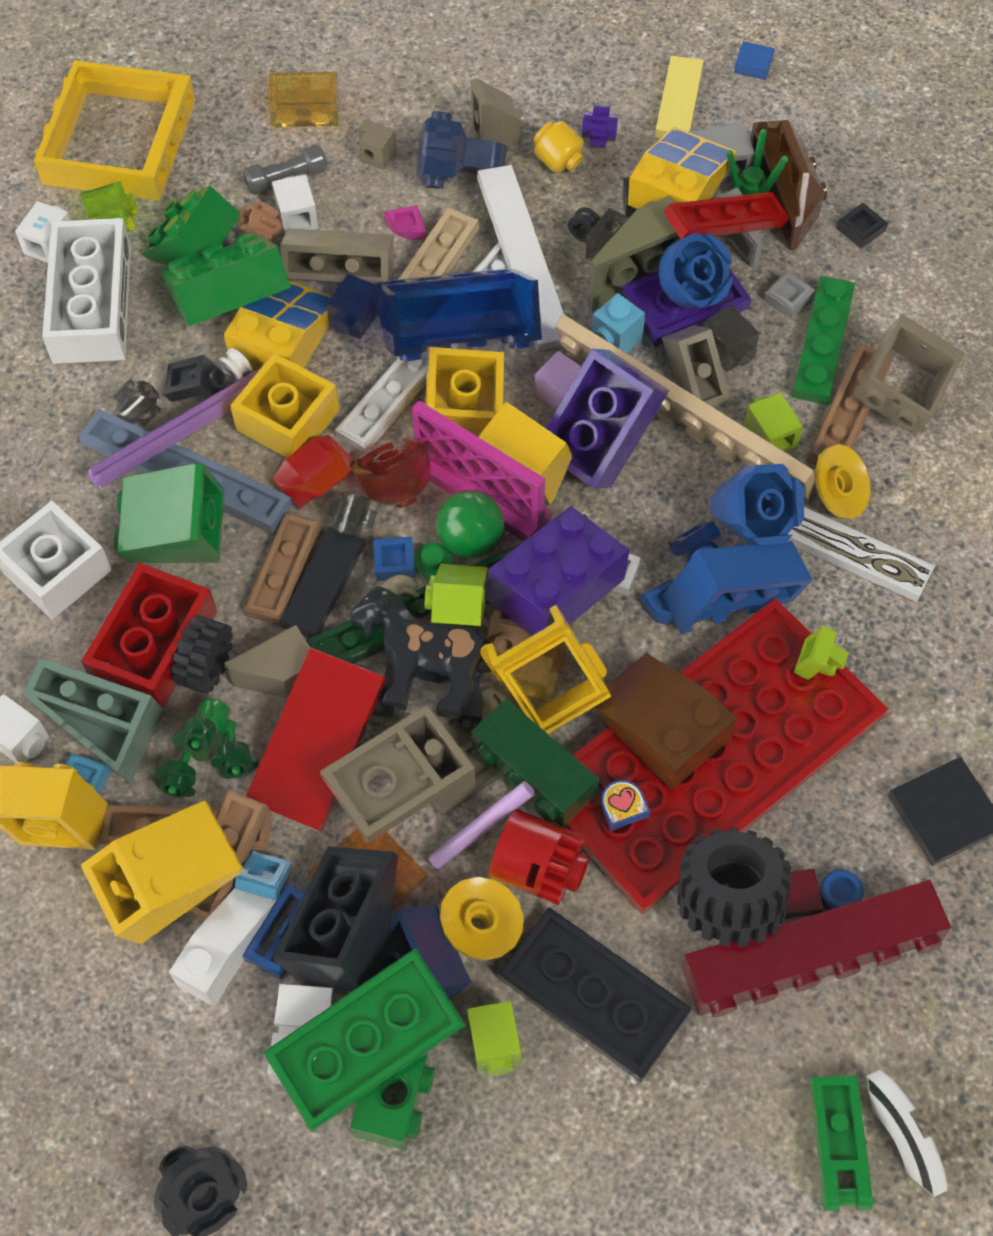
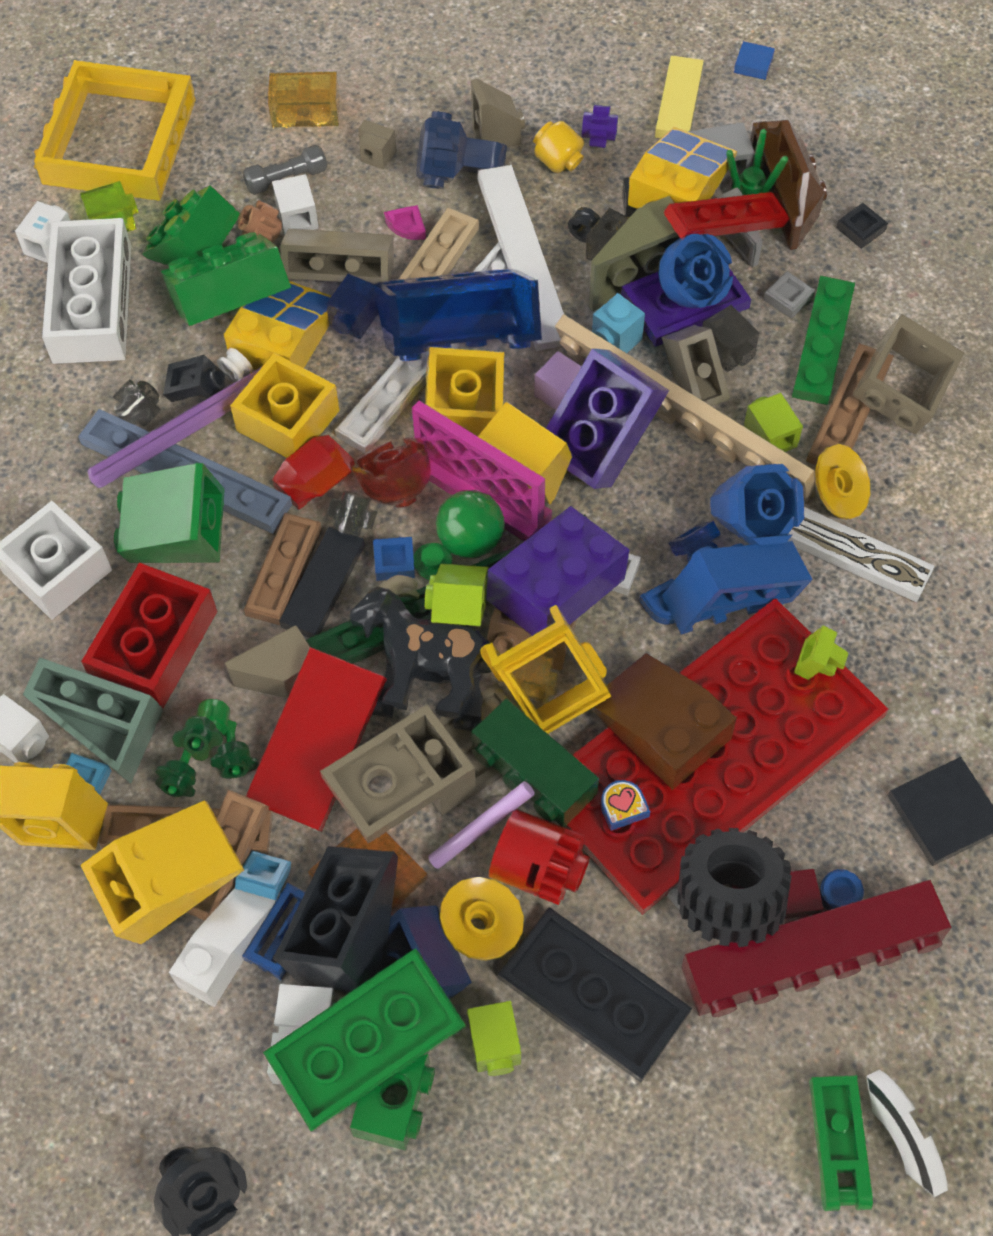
black tyre [172,615,233,694] -> none

